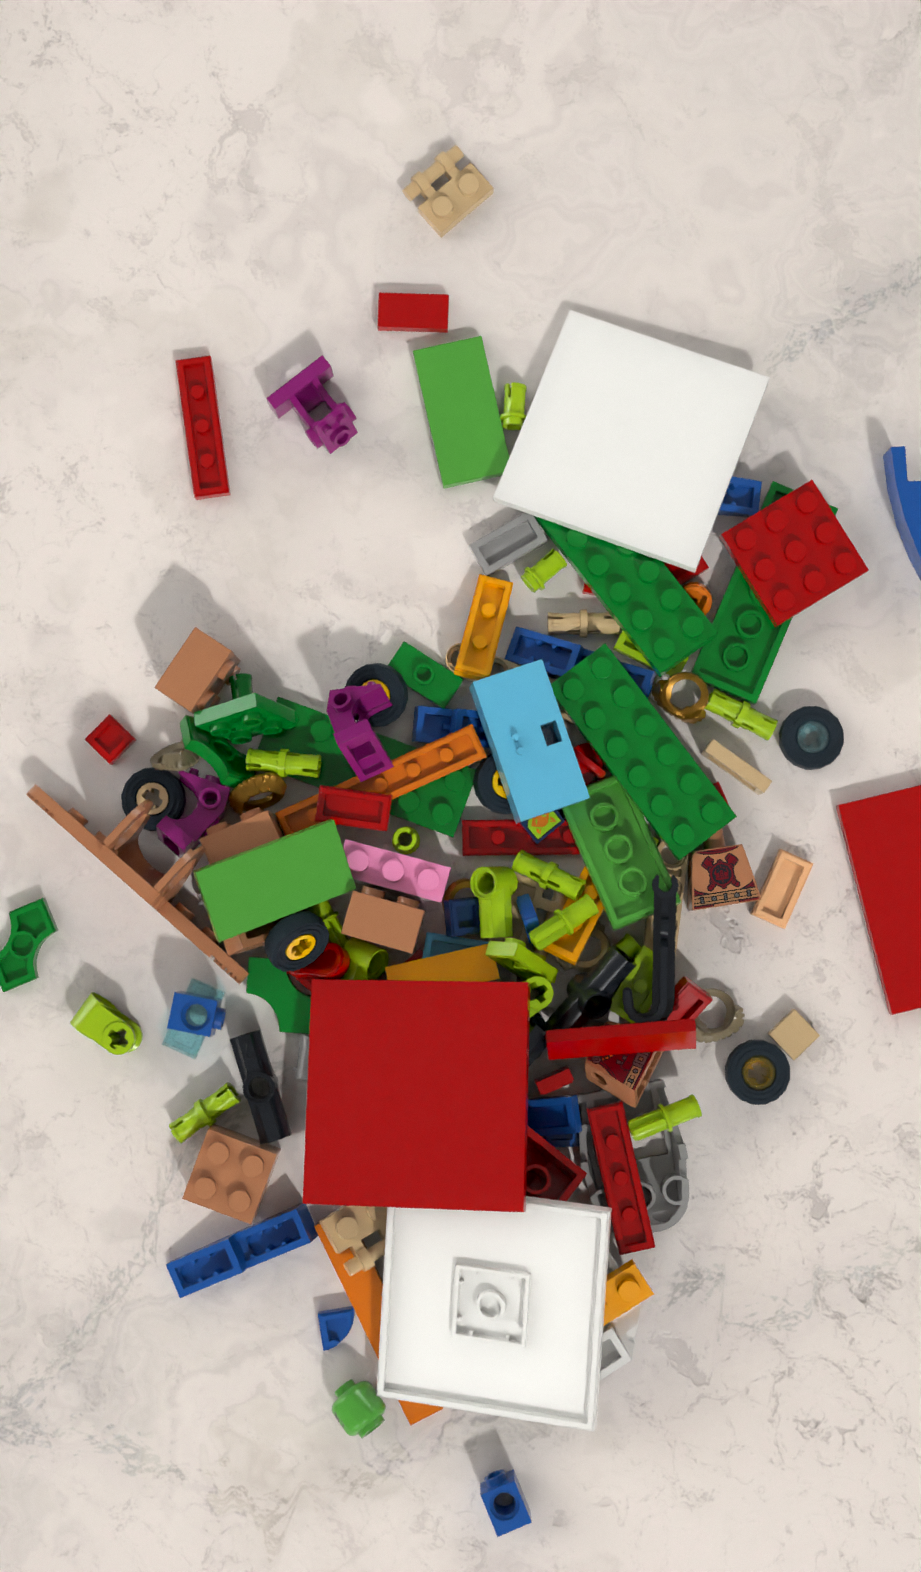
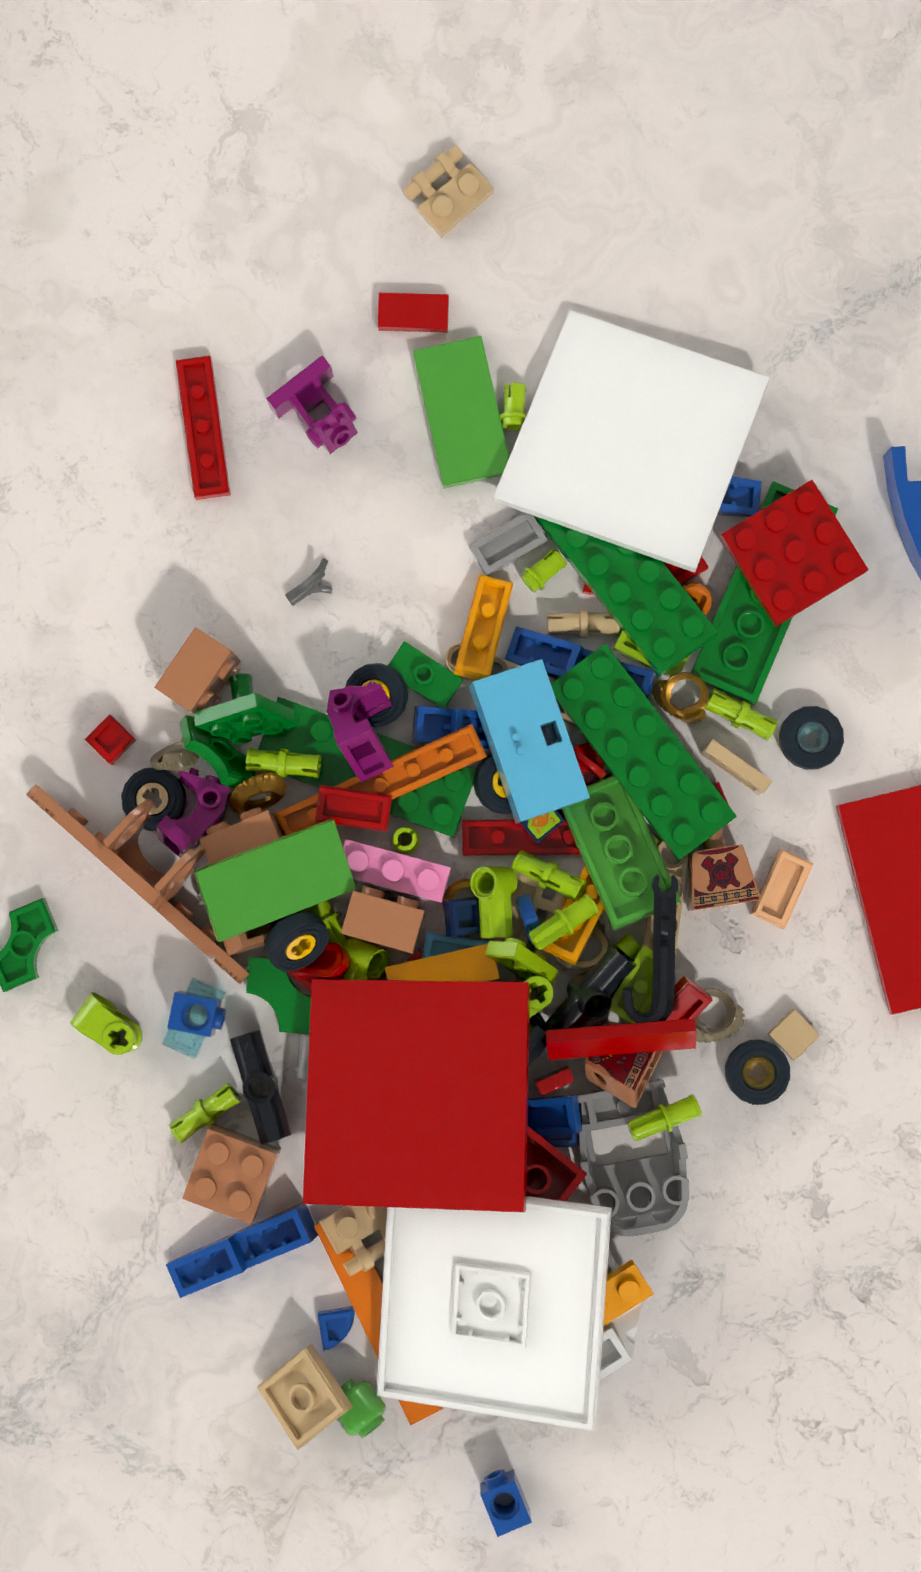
red tile [586,1101,655,1255] -> none
none -> tan tile [257,1344,353,1450]
none -> dark grey bar [285,558,333,606]

